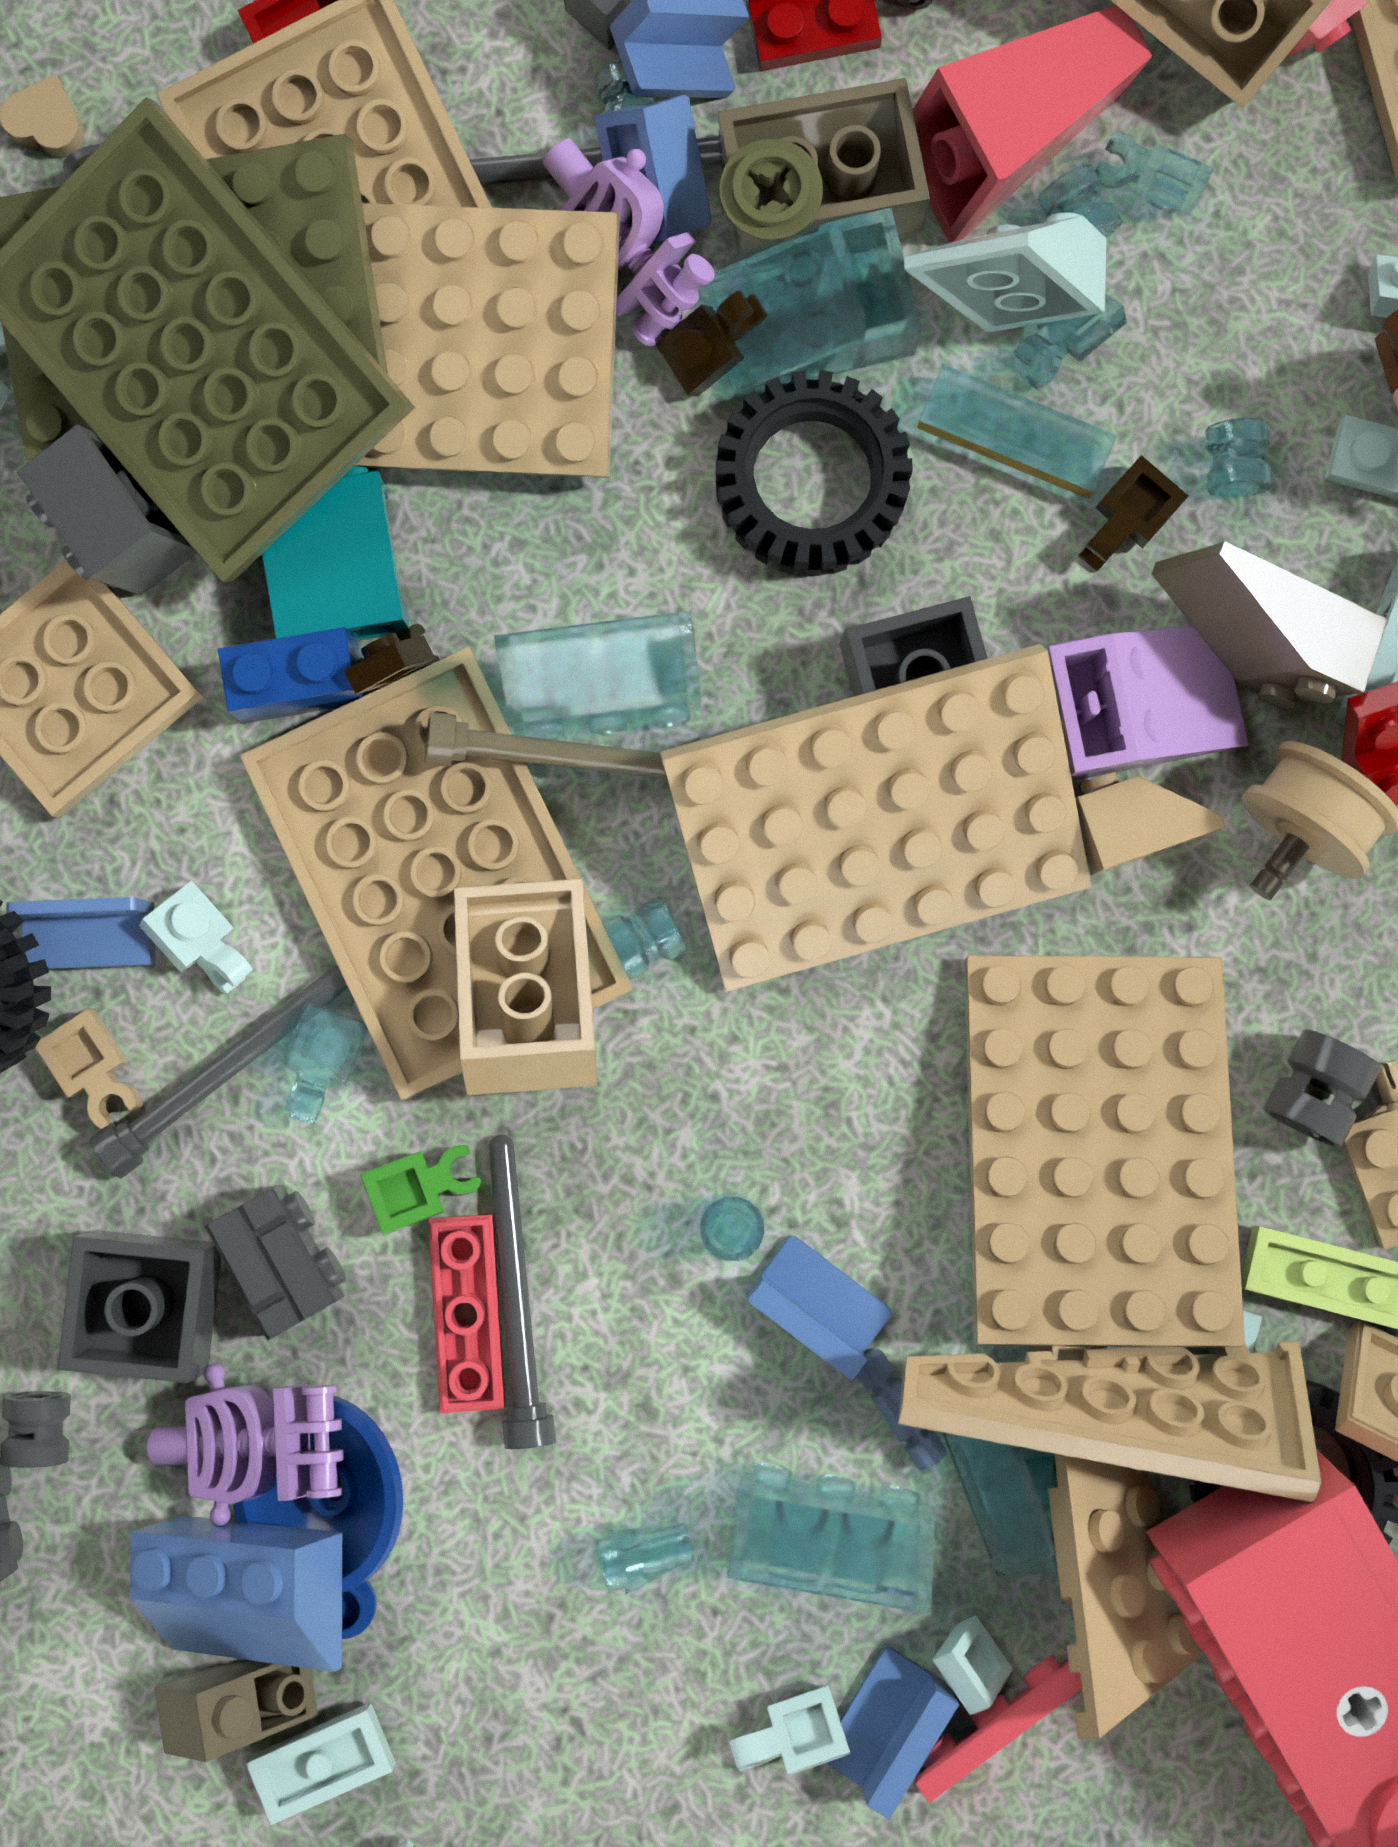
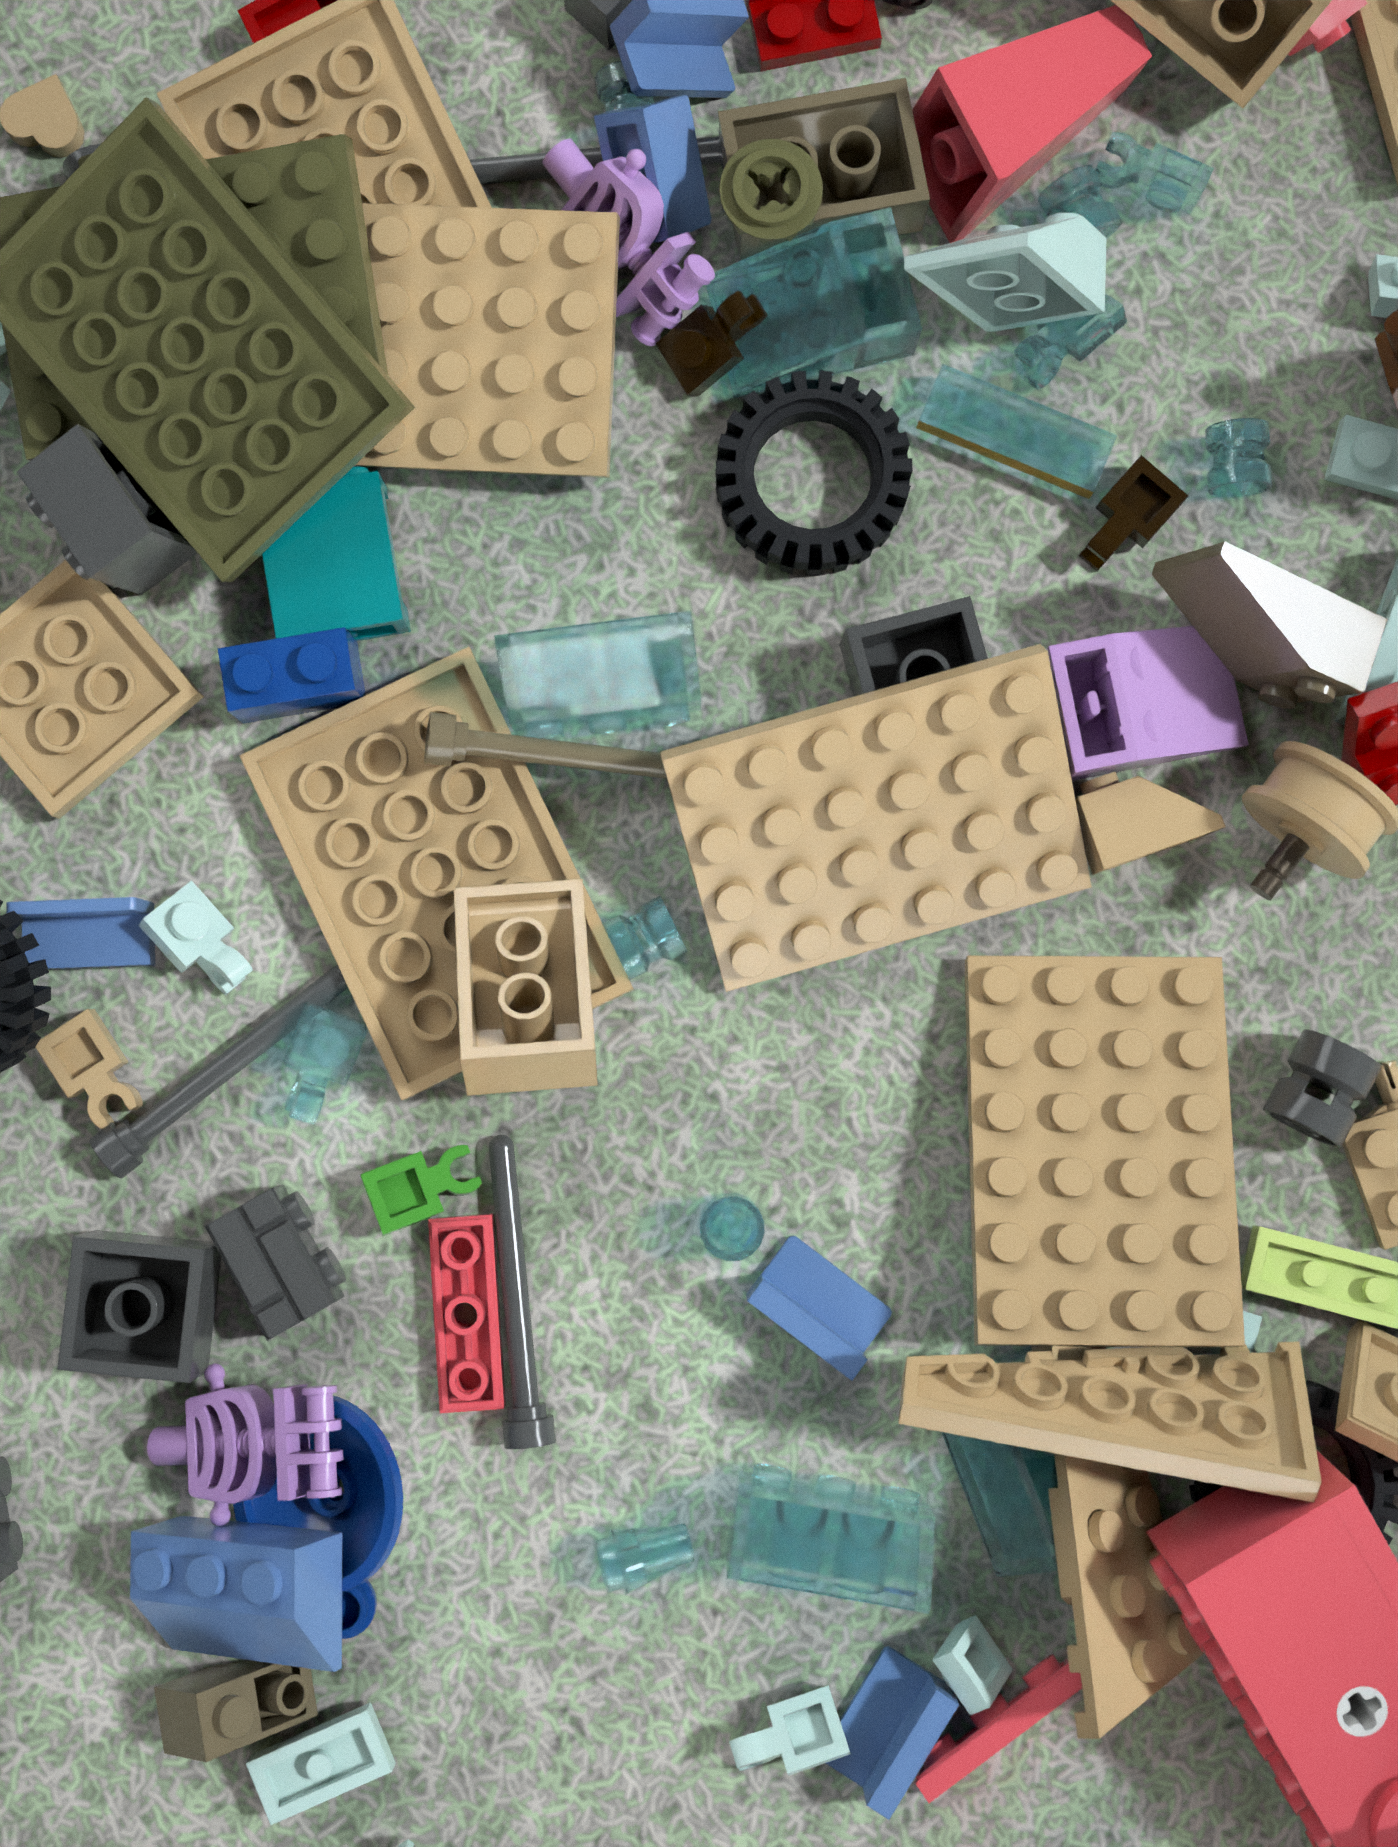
dark grey wheel [0,1391,71,1468] -> none
dark brown plate [344,624,440,695] -> none
sand blue axle [857,1349,947,1471] -> none

